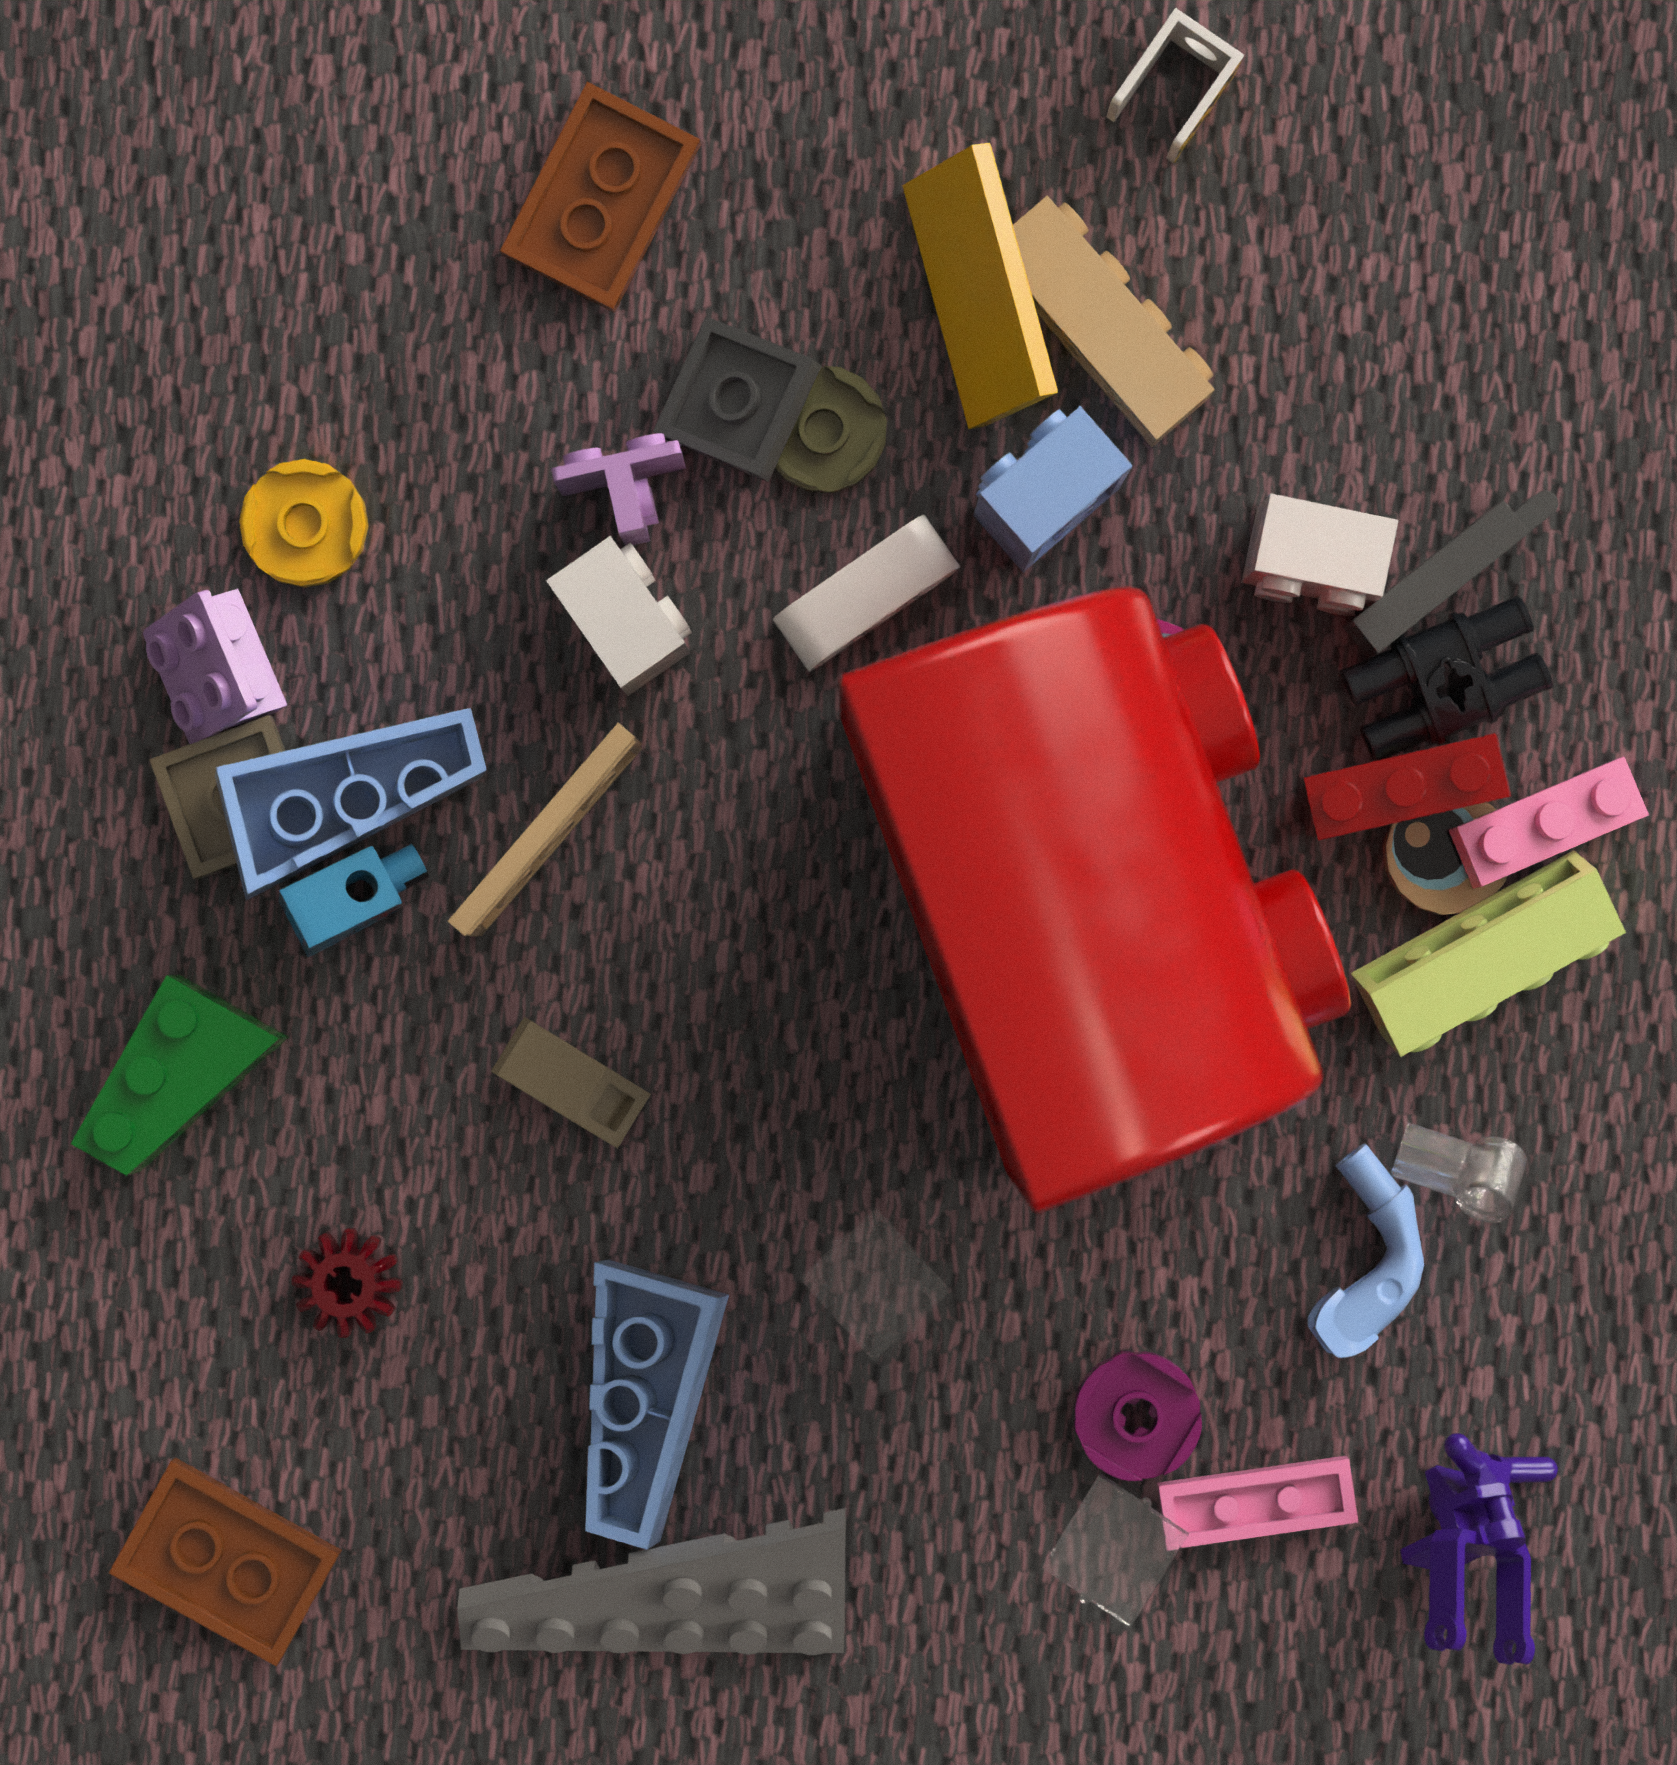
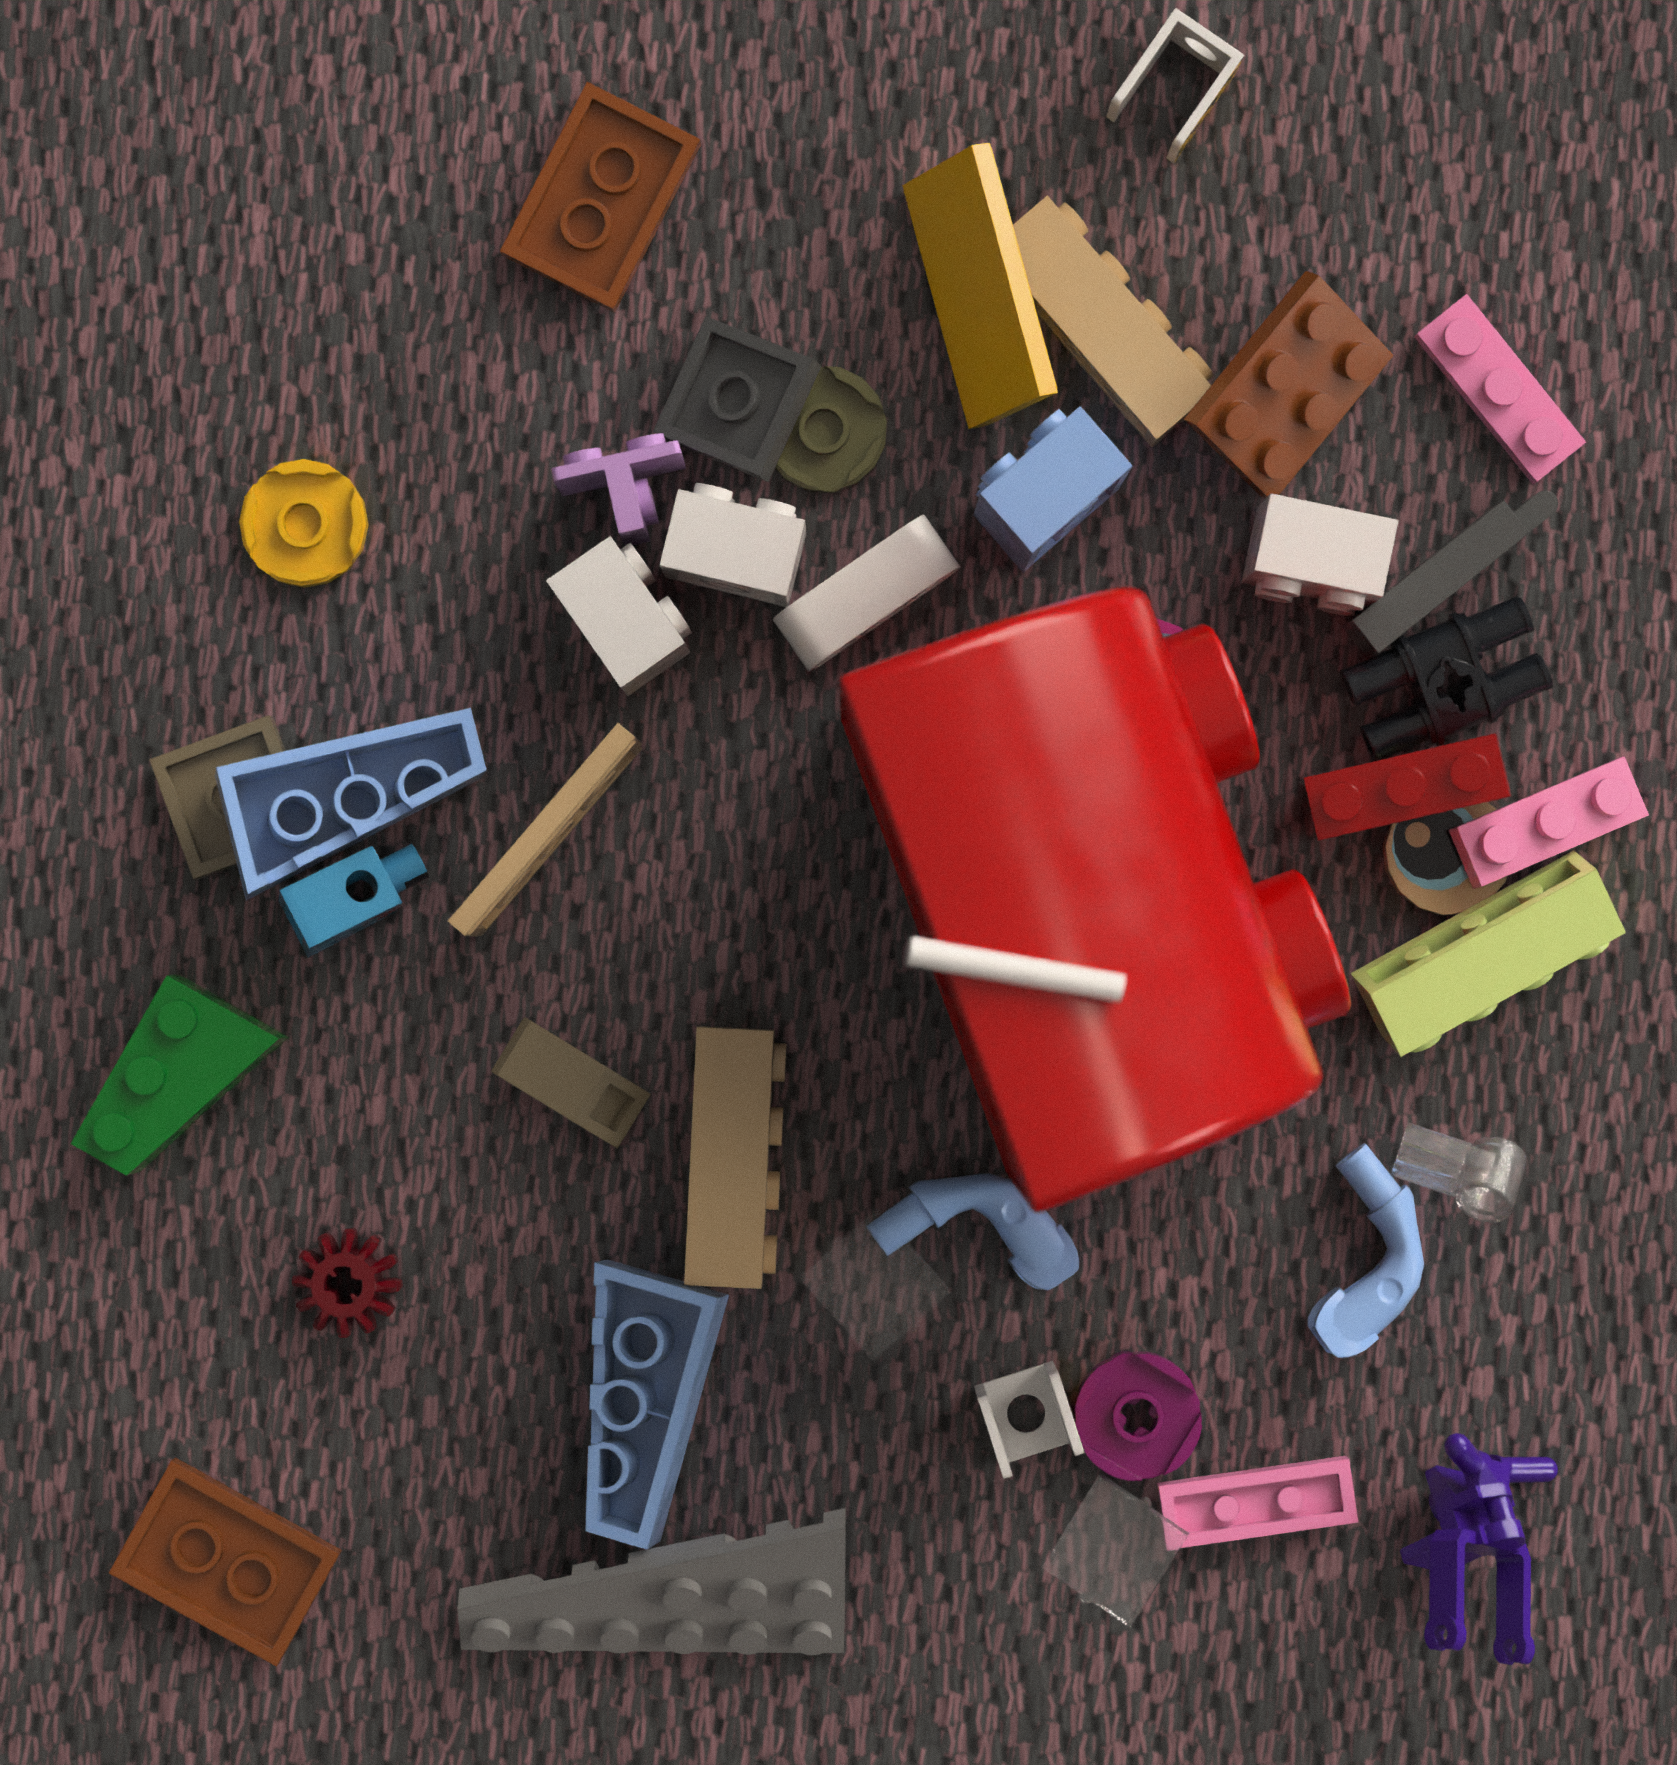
lavender bracket [143,589,287,744] -> none
none -> white brick [660,483,806,607]
none -> tan brick [684,1026,787,1289]
none -> light blue piece [866,1173,1079,1290]
none -> white bar [906,937,1125,1003]
none -> white piece [974,1361,1084,1479]
none -> dark orange plate [1184,271,1394,499]
none -> bright pink plate [1414,294,1586,484]

